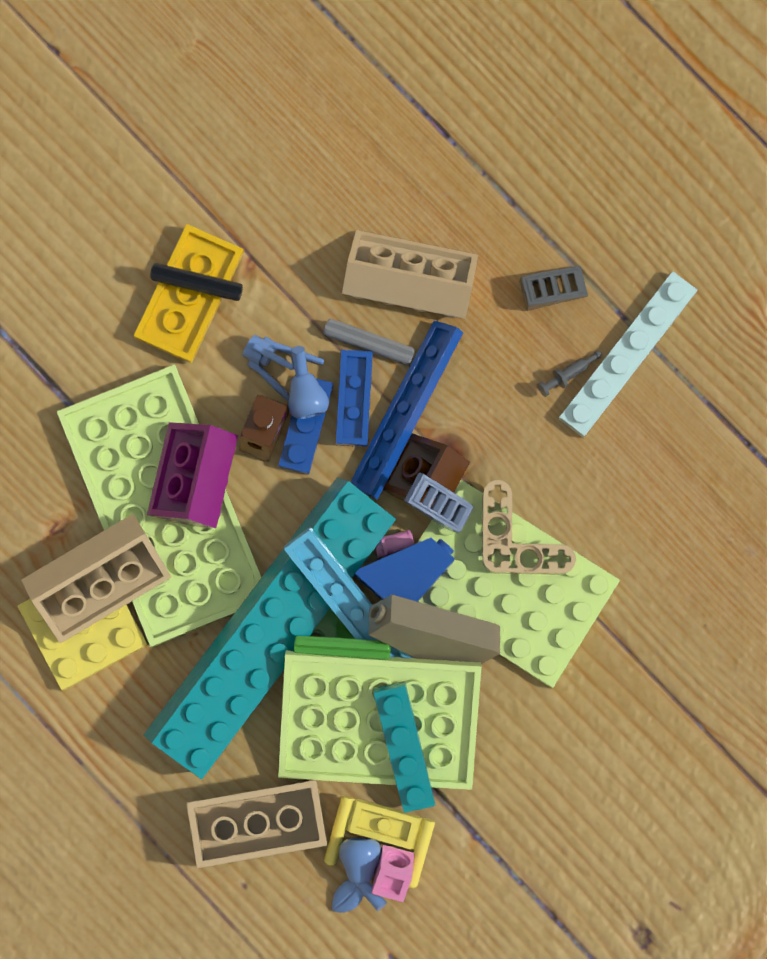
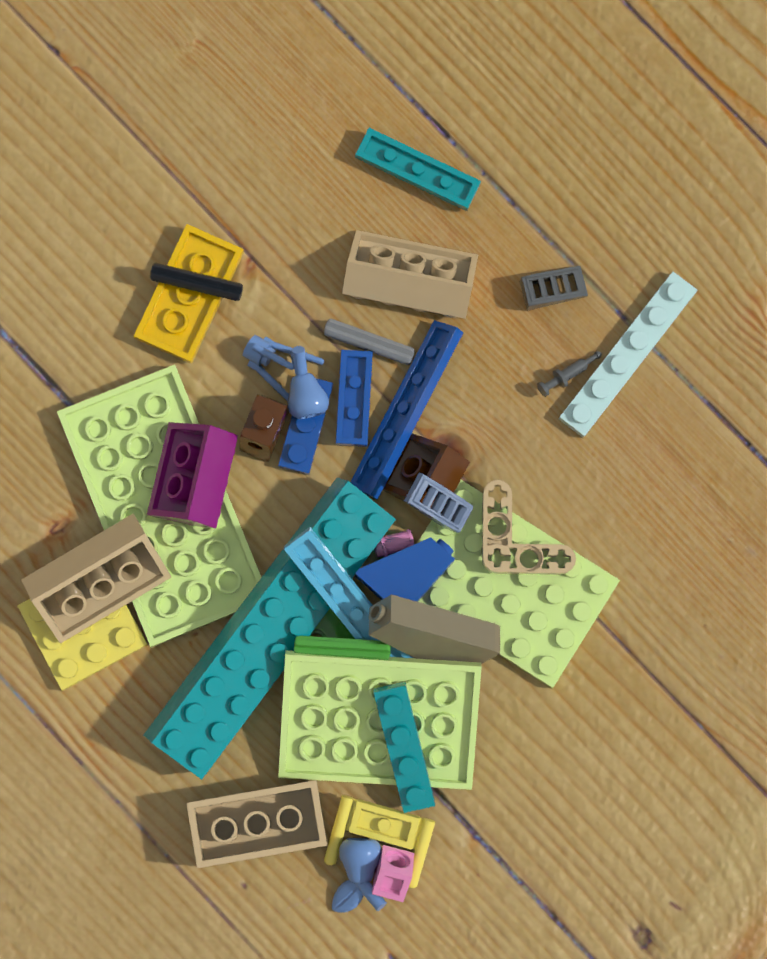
none -> teal plate [355,128,481,211]

